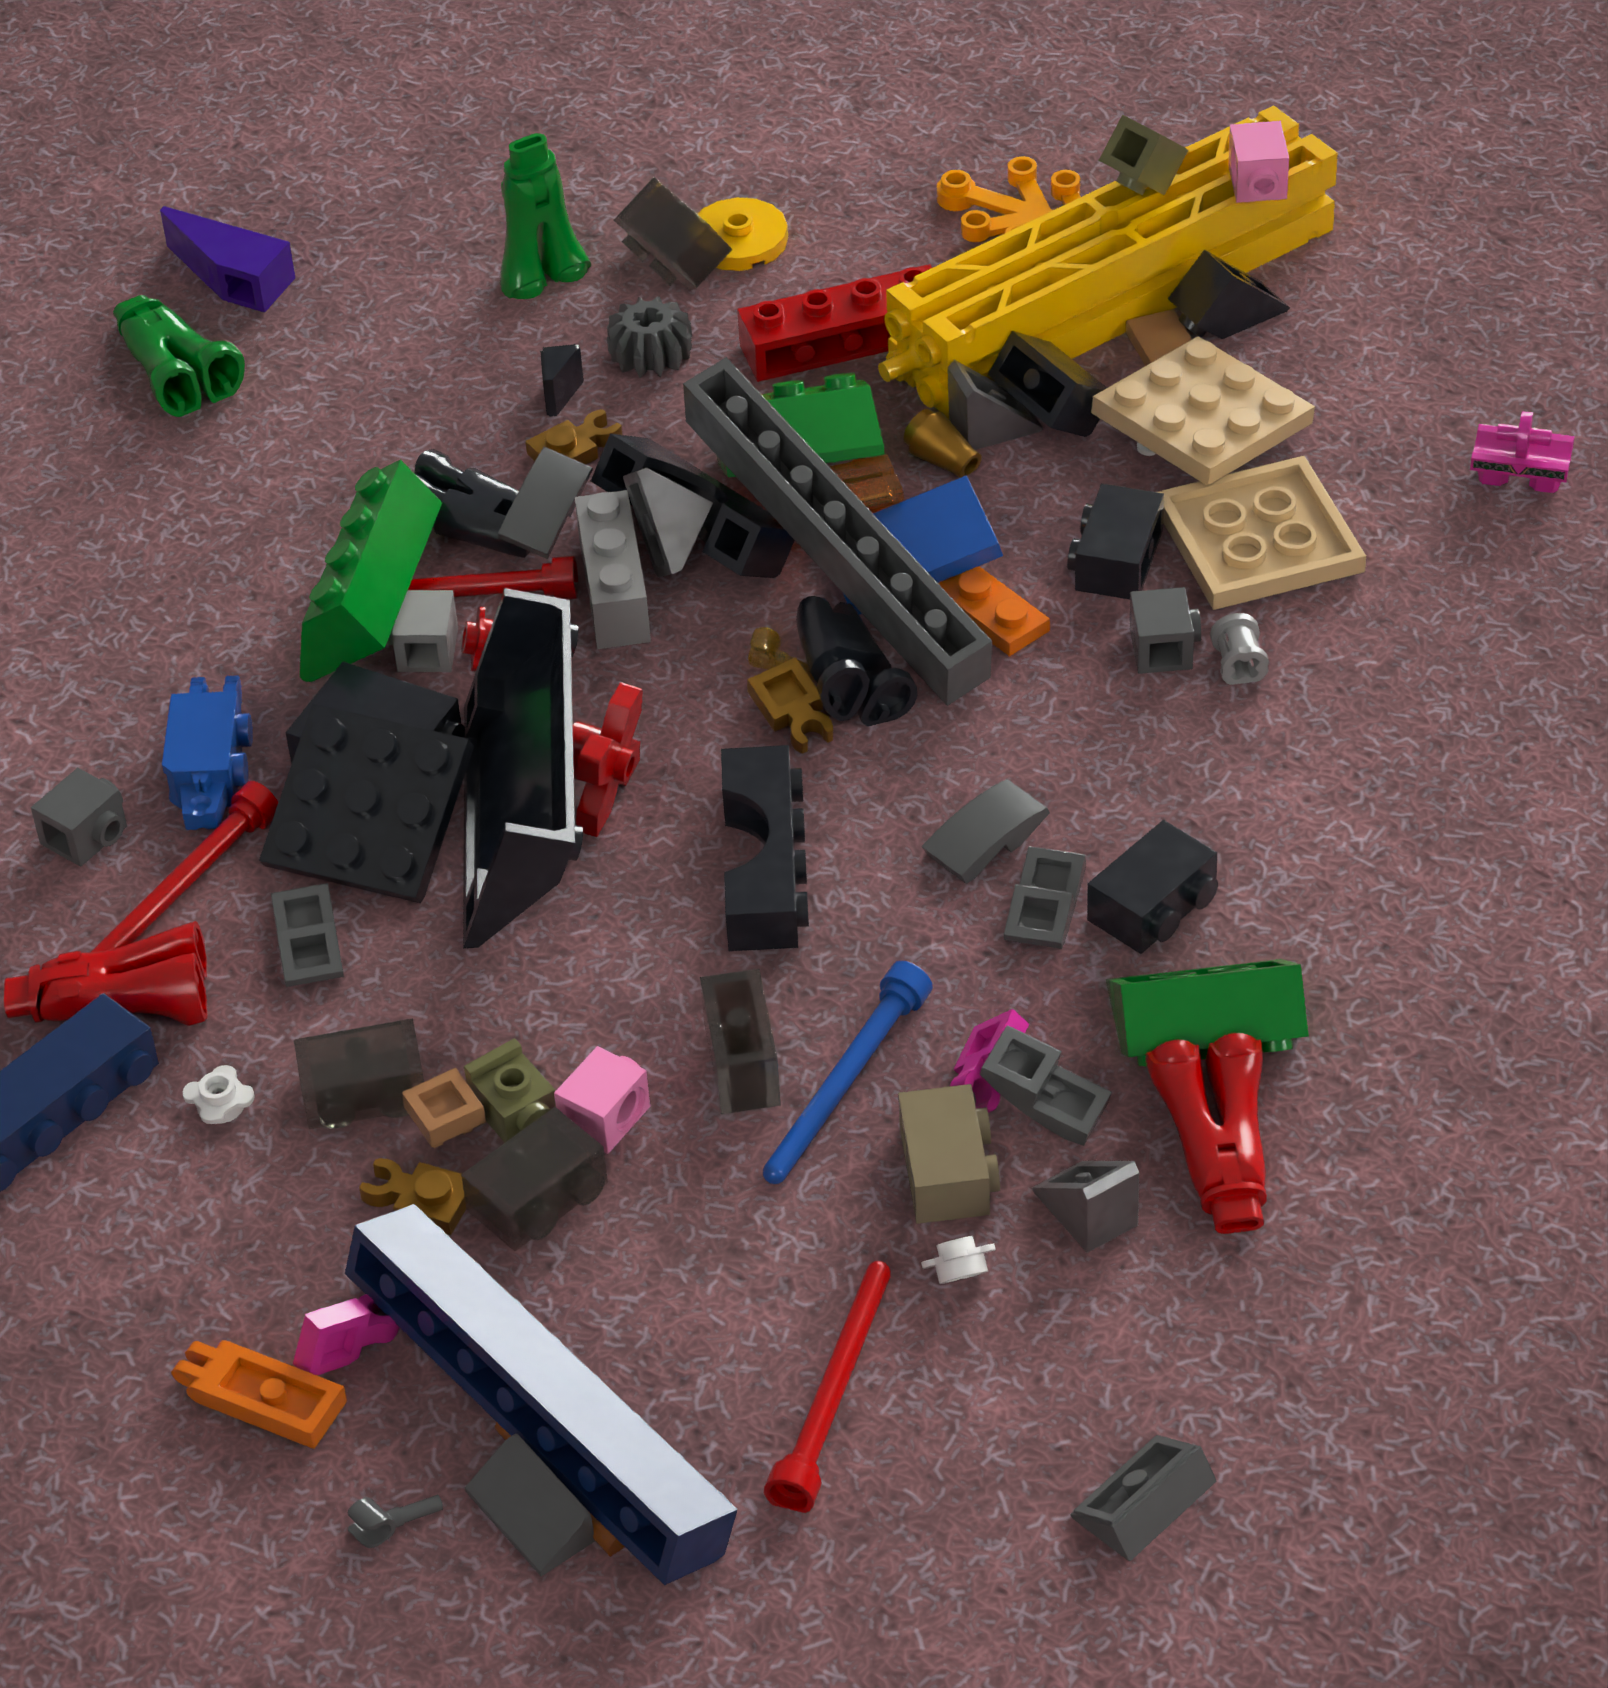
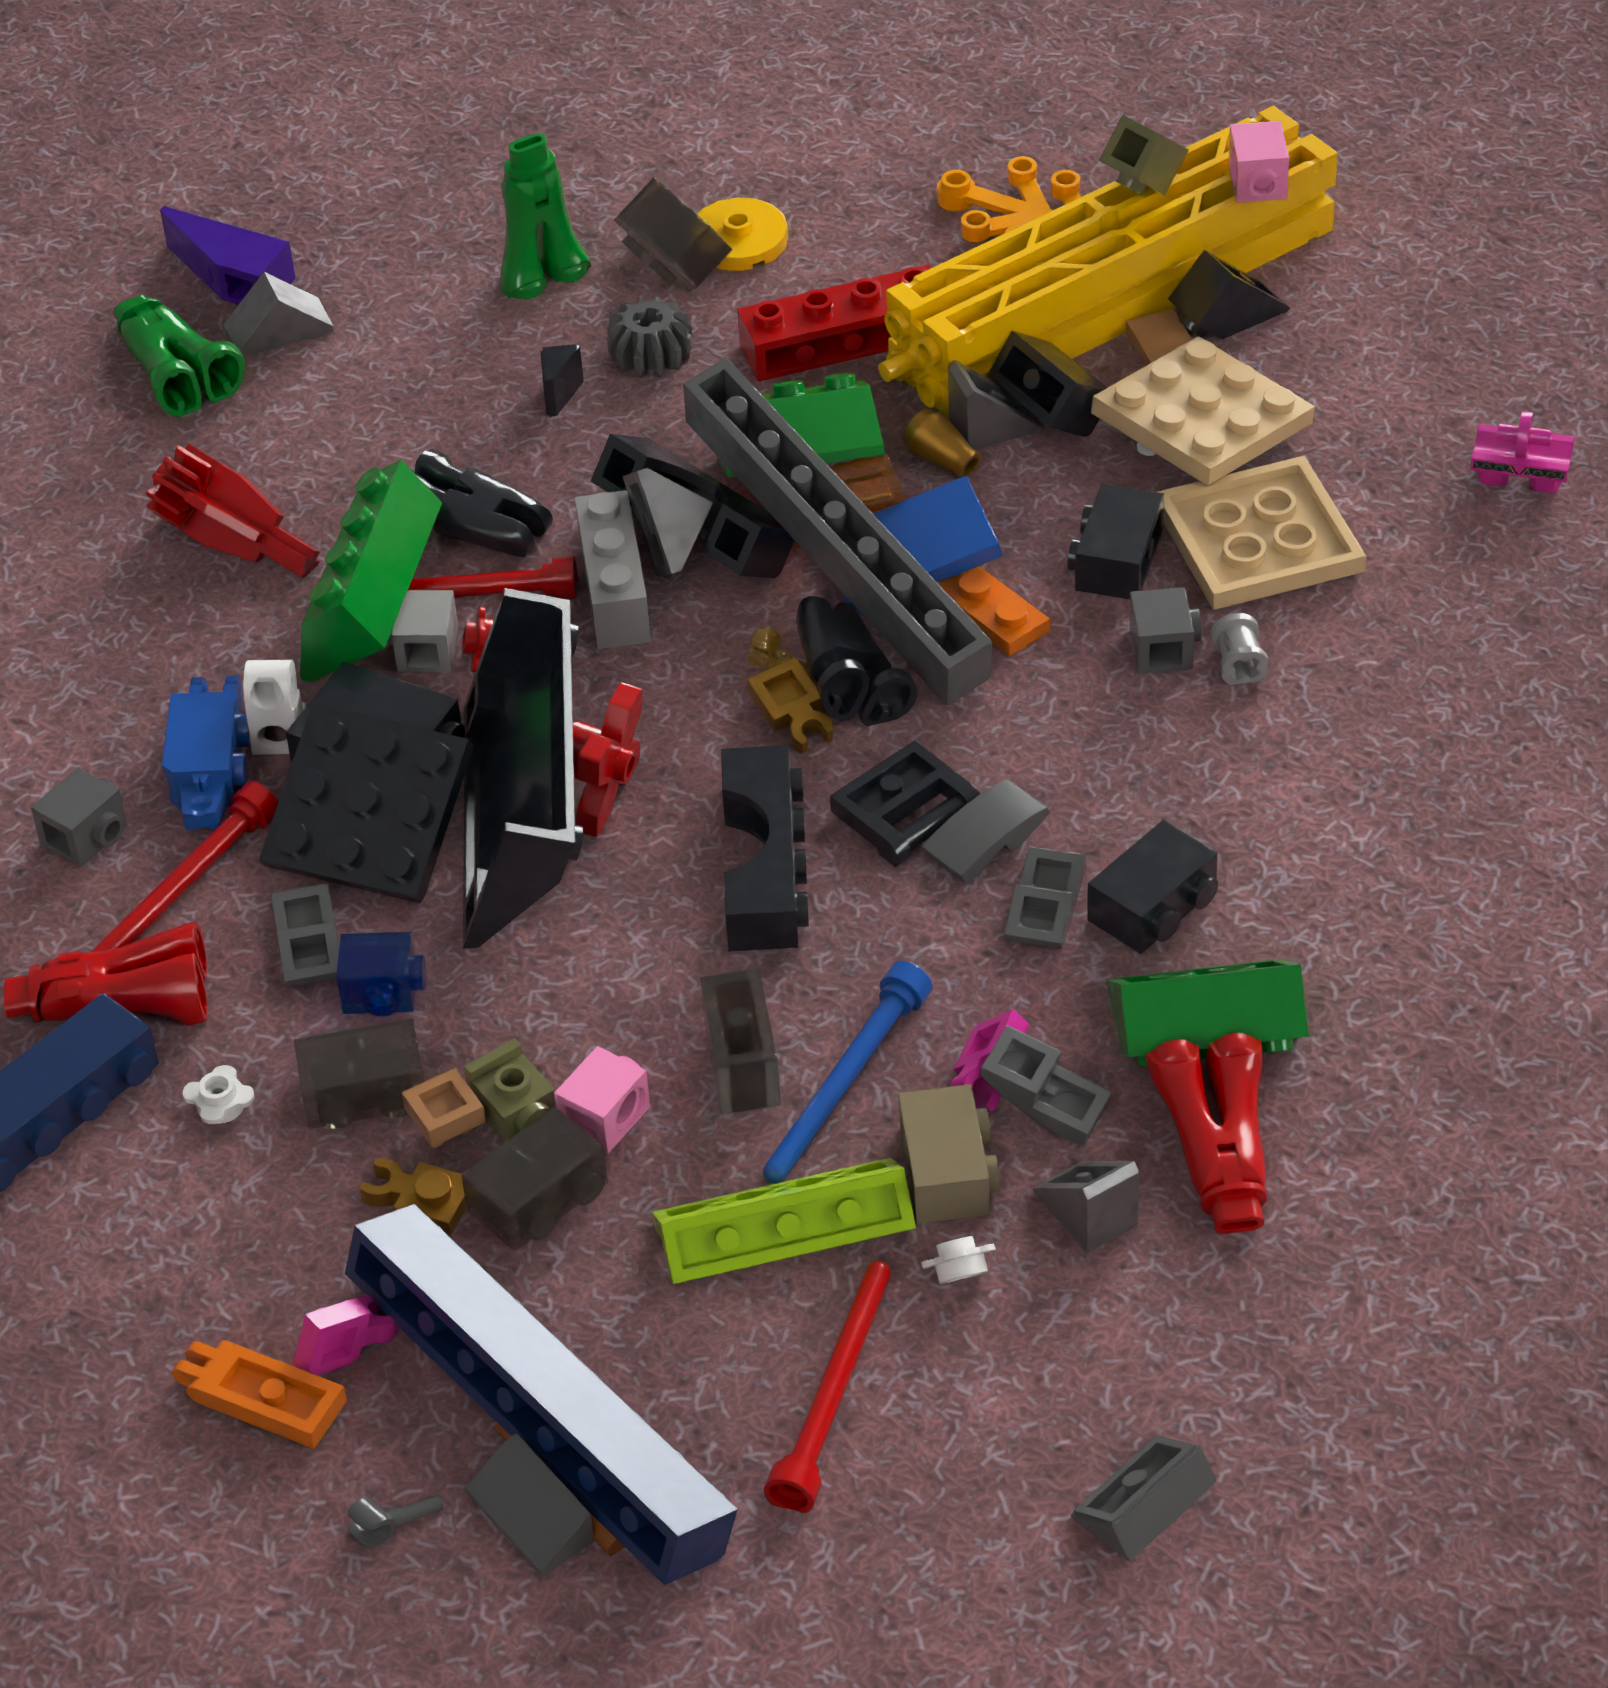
dark grey slope [498,447,592,559] -> none
pearl gold plate [525,409,622,465] -> none
none -> red piece [146,444,320,578]
none -> flat silver slope [223,272,334,357]
none -> white leg [243,660,306,755]
none -> clear blue brick [336,932,427,1017]
none -> lime fence [652,1158,916,1284]
none -> black plate [830,740,980,867]

